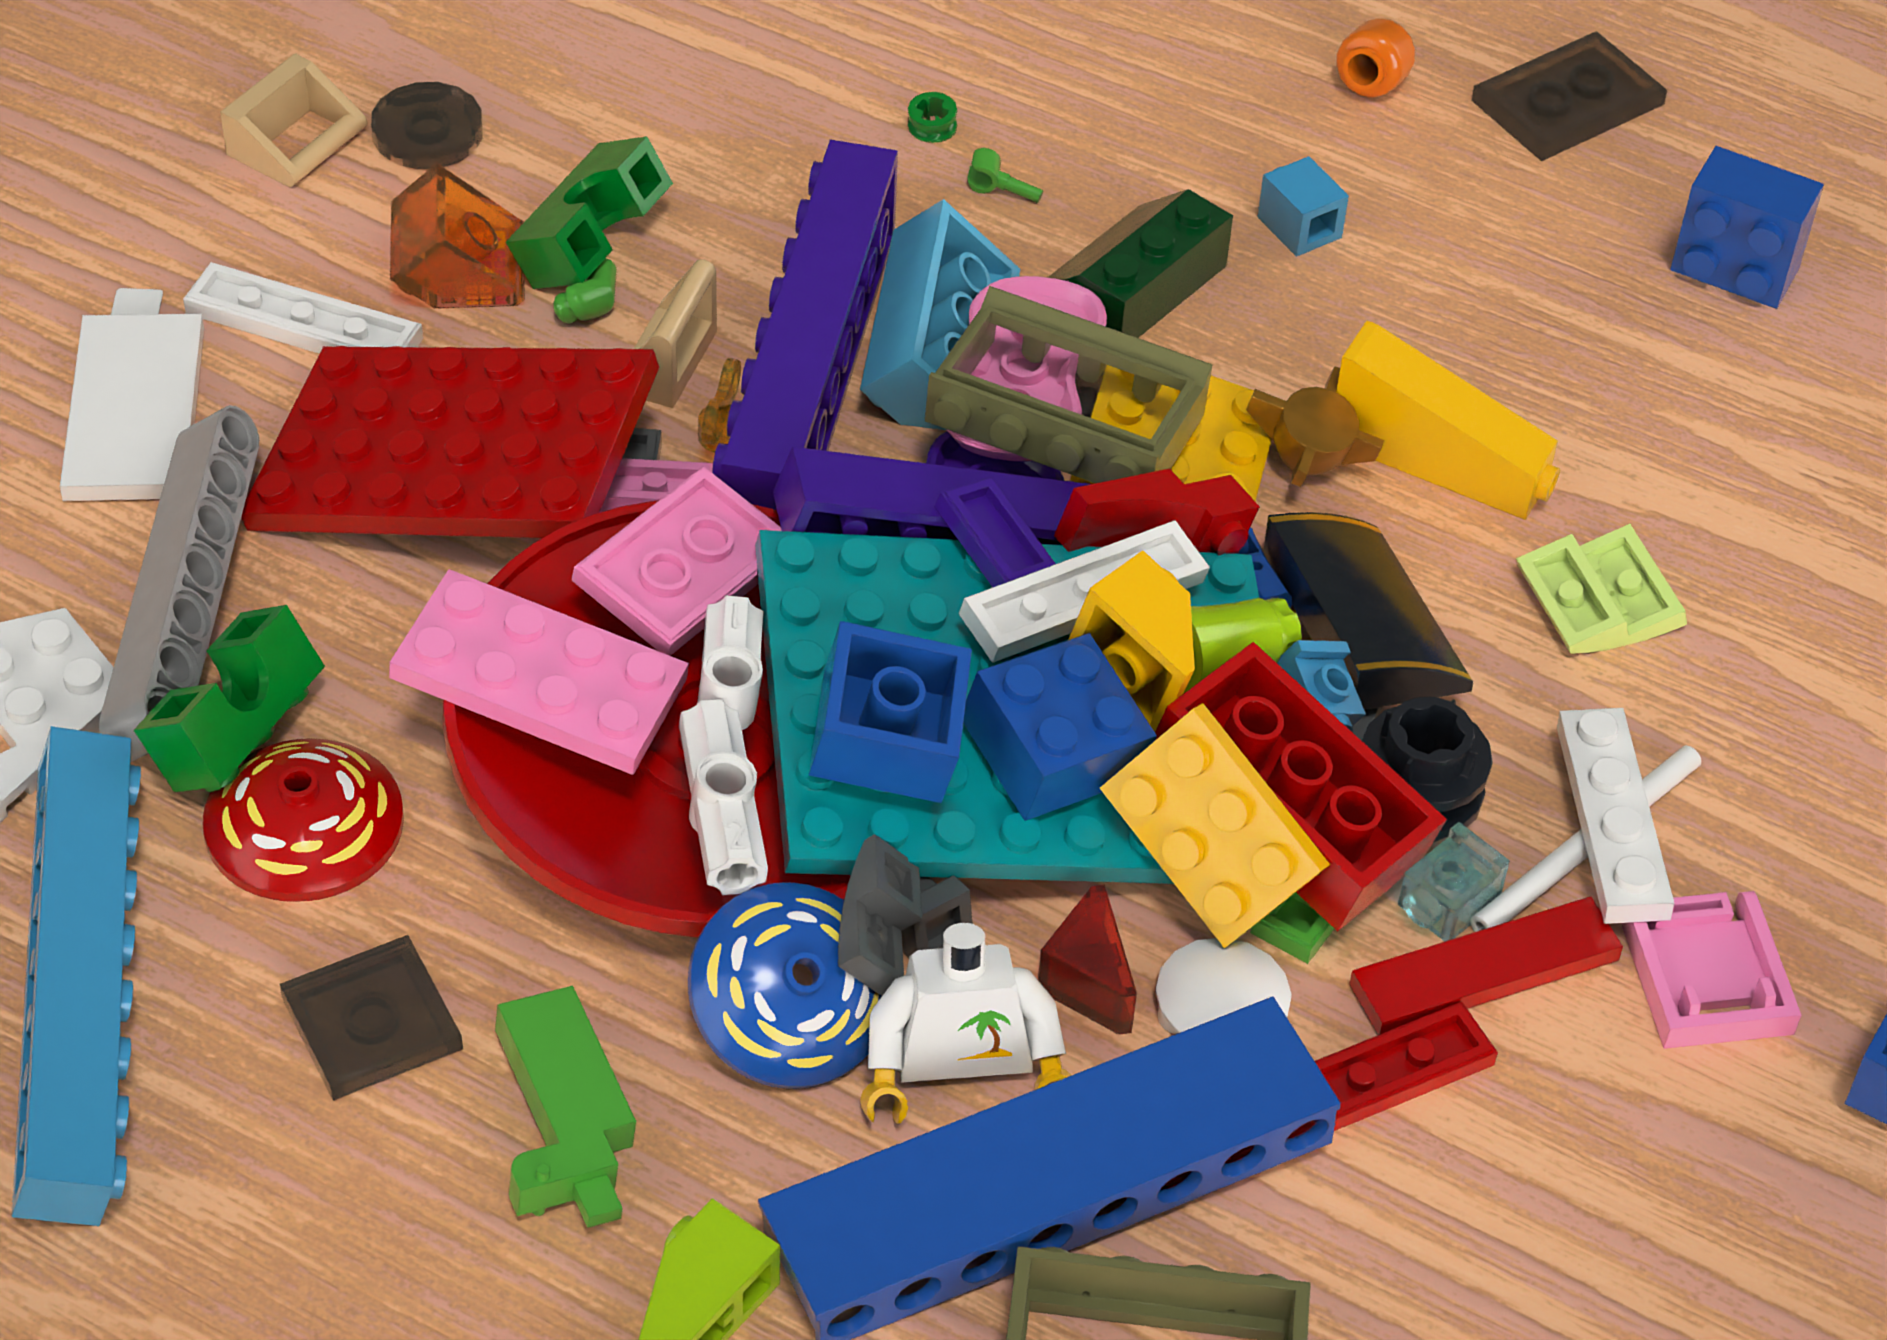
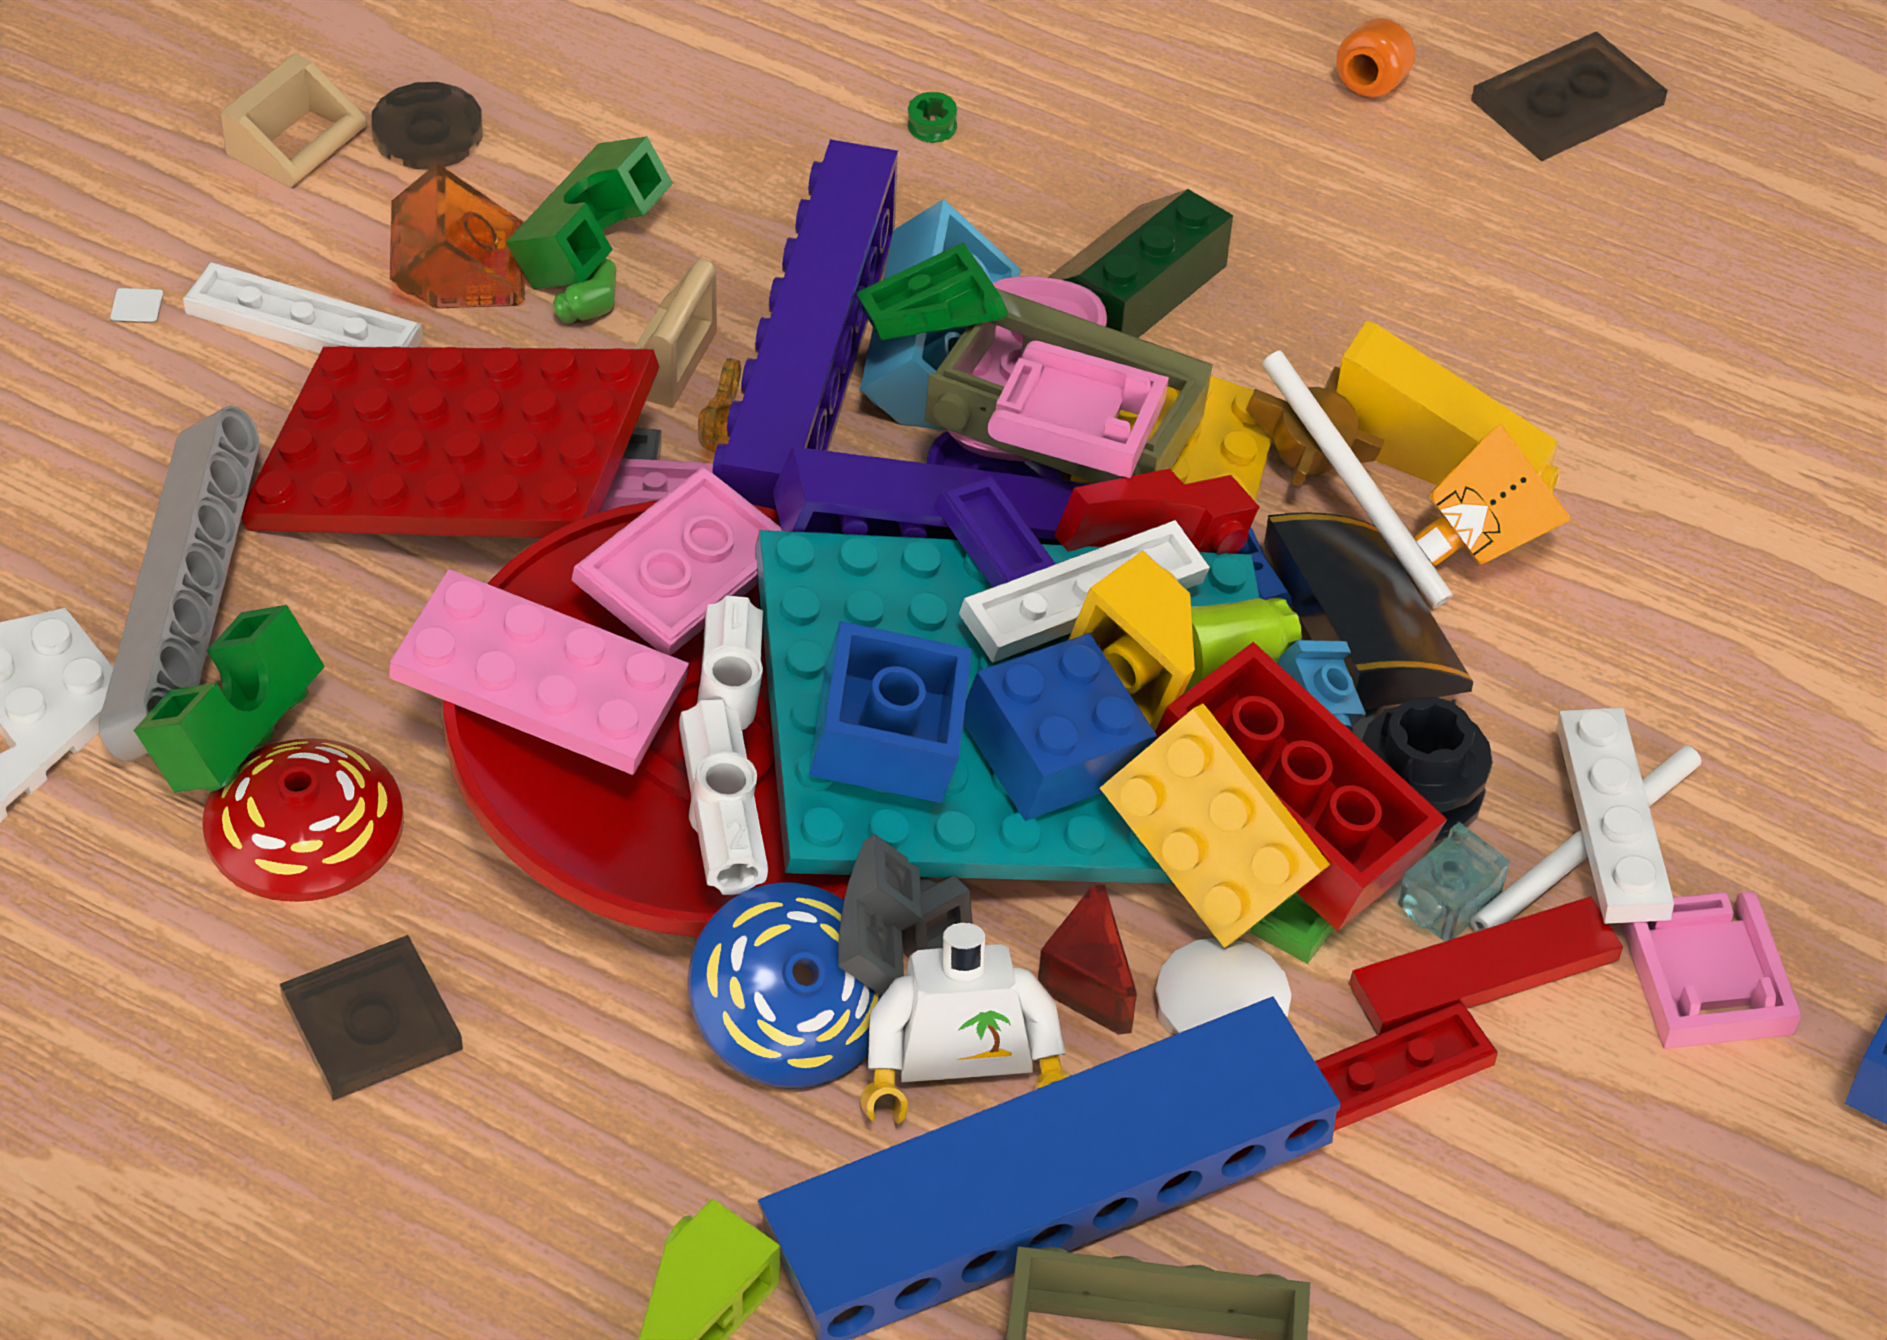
dark azure brick [11,726,141,1226] -> none
white tile [60,314,204,501] -> none
bright green piece [495,985,636,1228] -> none
bright green hand [968,148,1043,203] -> none
dark azure brick [1257,156,1349,257] -> none
yellowish green slope [1516,524,1687,654] -> none
blue brick [1670,145,1824,309] -> none
none -> green wing [856,242,1009,340]
none -> bright pink container [988,341,1169,478]
none -> white piece [1261,350,1454,609]
none -> light orange torso [1413,424,1571,567]

